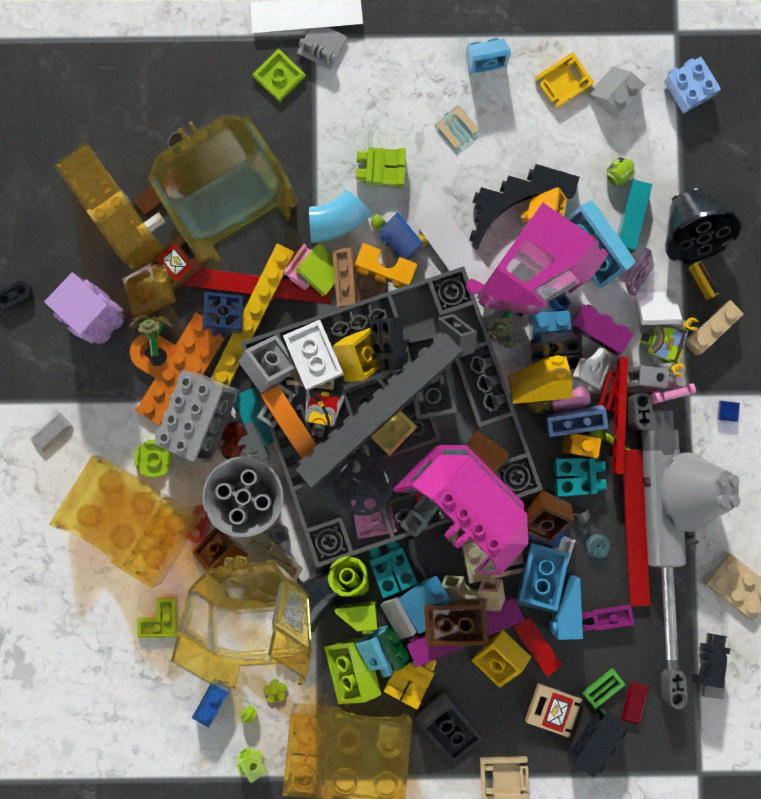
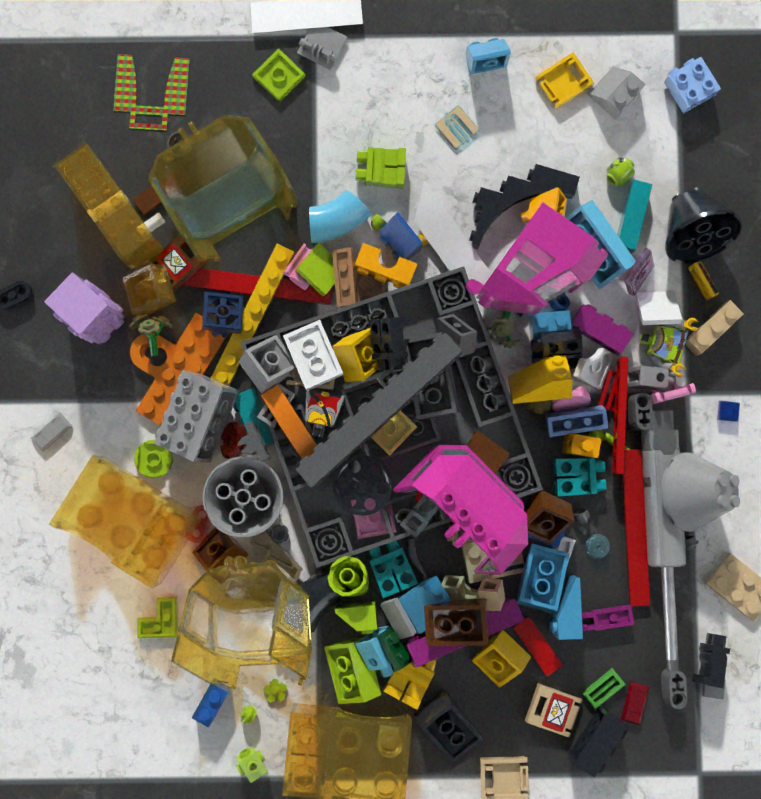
none -> piece [113,54,190,131]

